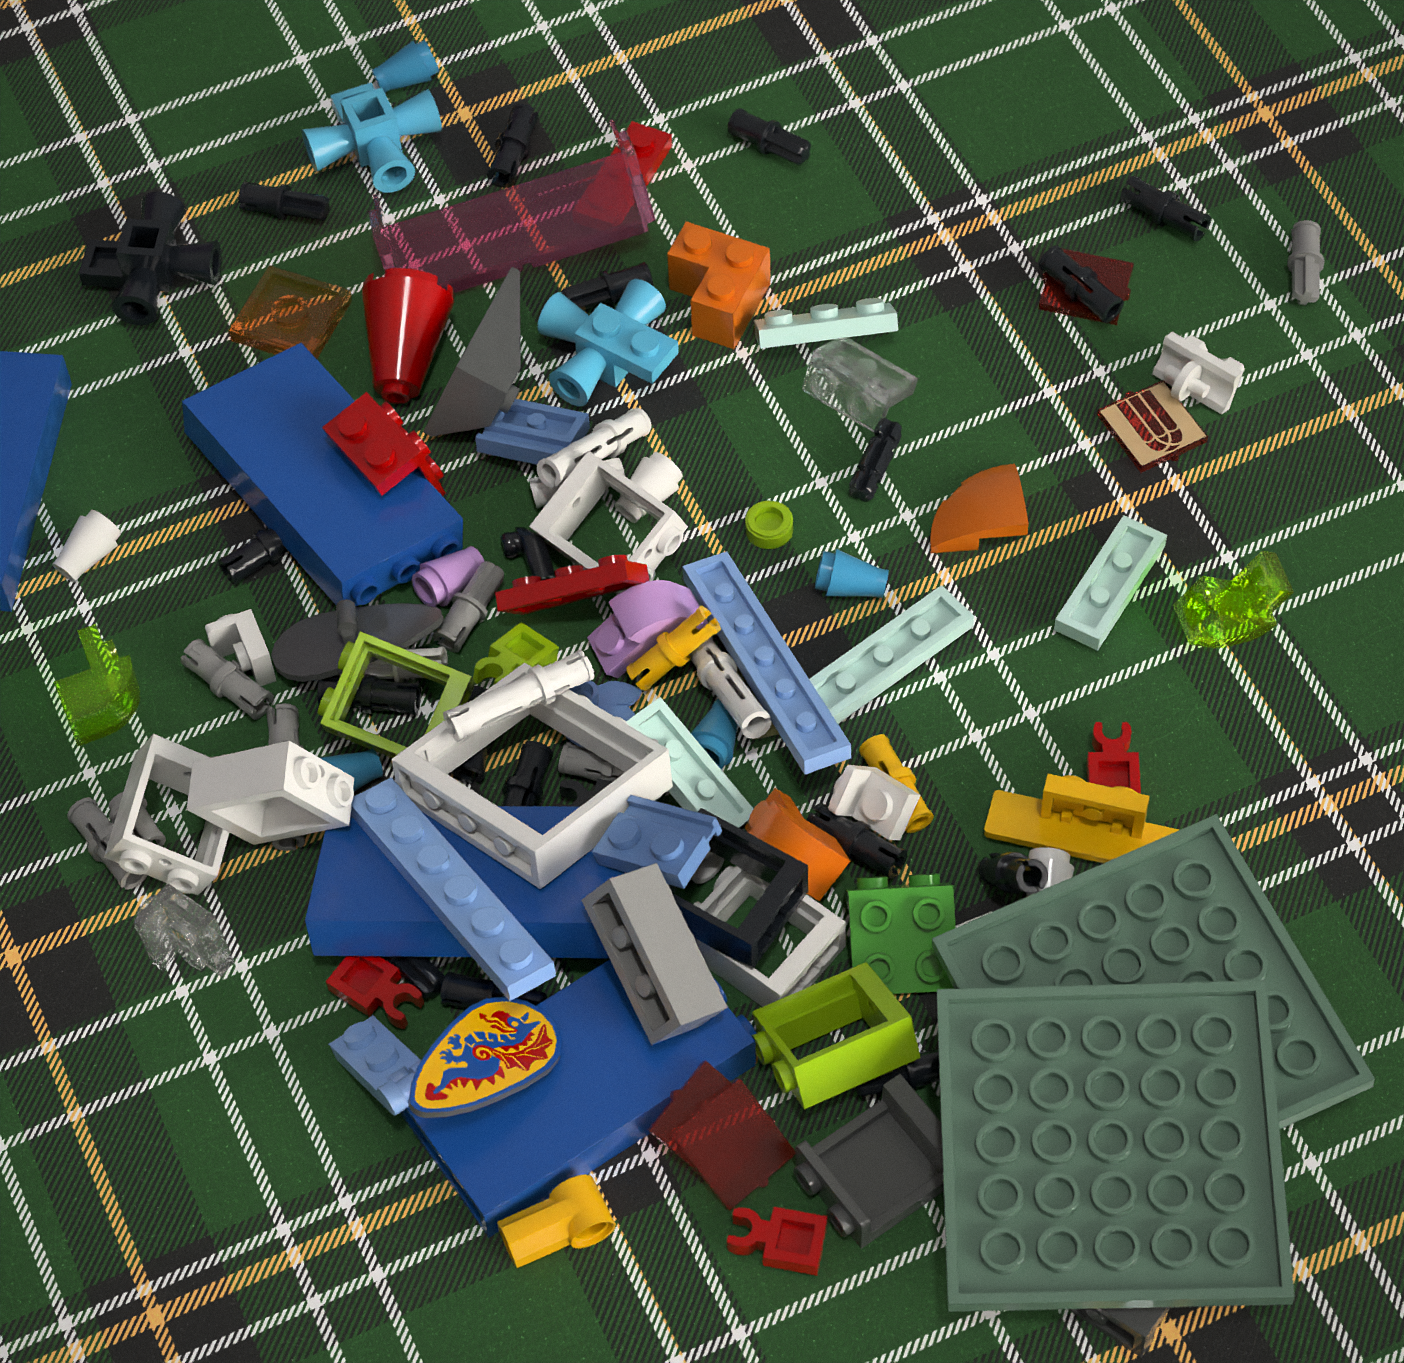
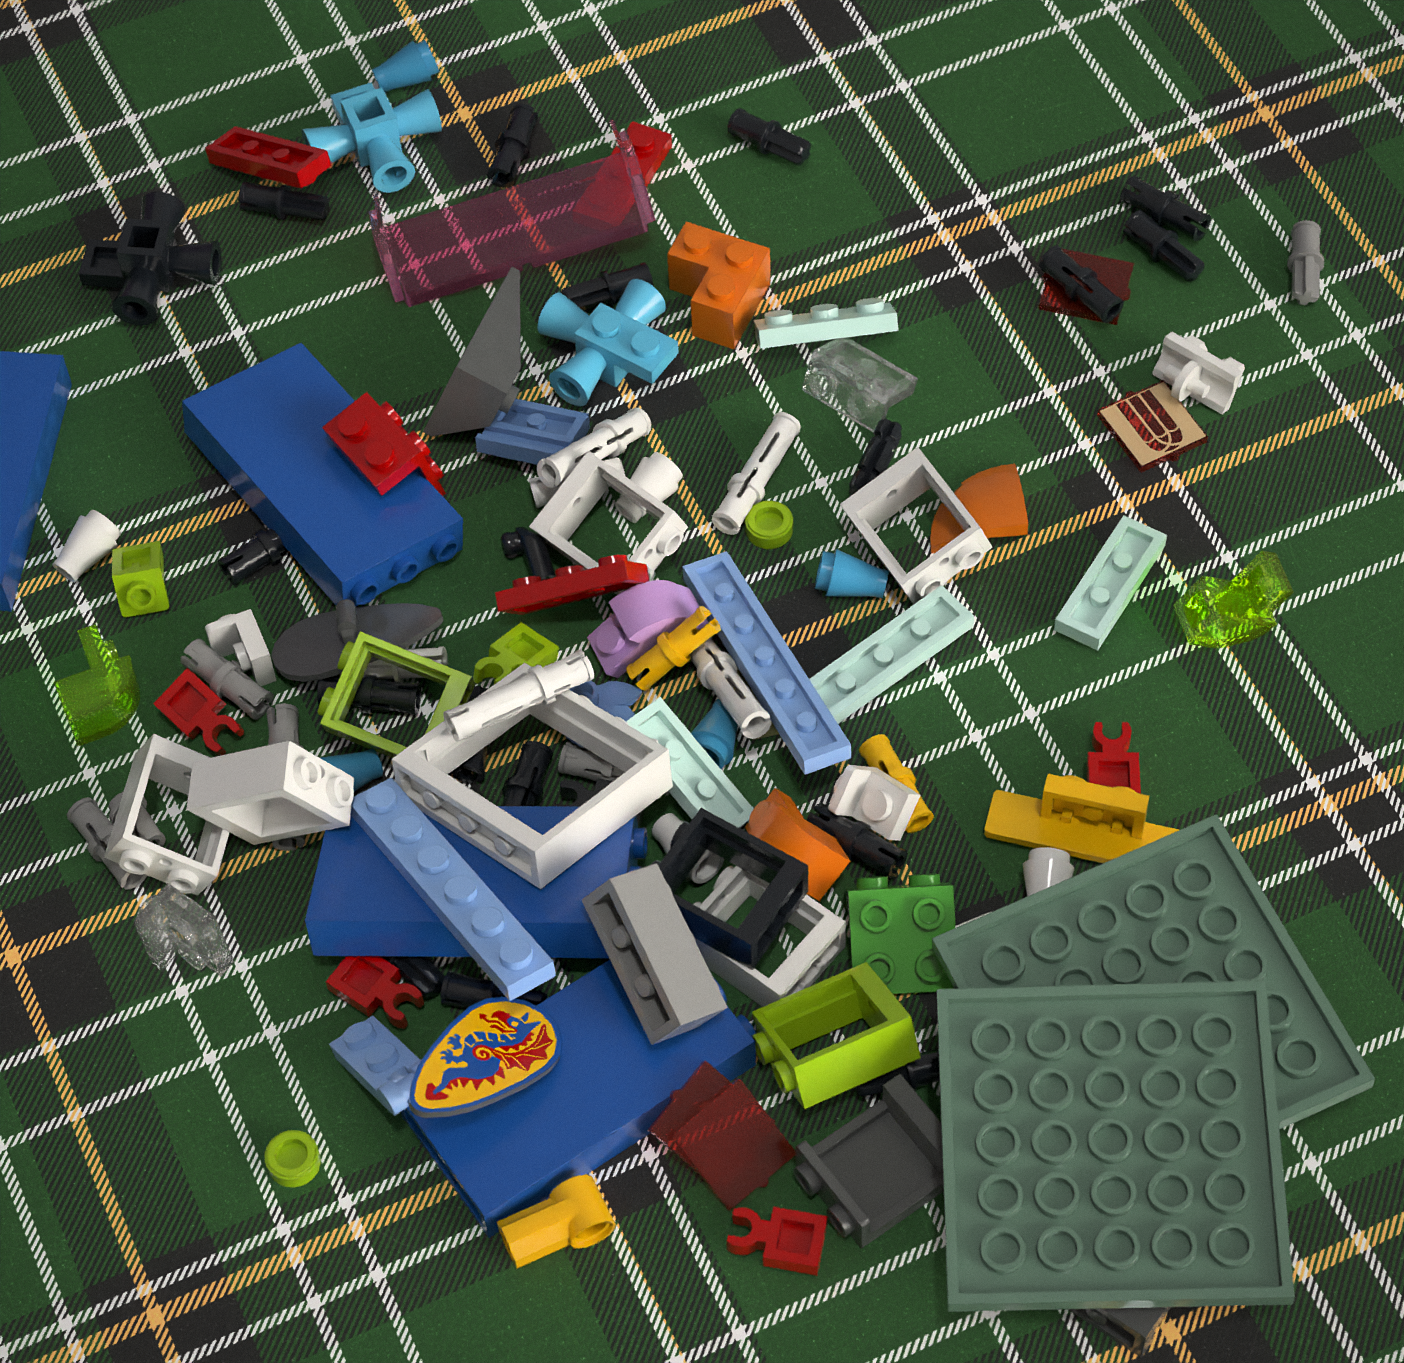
clear orange tile [228,265,352,359] -> none
red cone [362,268,455,404] -> none
lavender cone [412,546,484,607] -> none
light grey axle [432,561,504,653] -> none
medium blue plate [592,795,722,889] -> none
black pin [979,852,1048,894] -> none
none -> lime bracket [112,541,169,617]
none -> red plate [153,668,244,756]
none -> red plate [205,126,332,188]
none -> lime tile [265,1130,321,1187]
none -> white pin [712,412,801,535]
none -> white window [840,447,993,605]
none -> black axle [1123,210,1205,282]

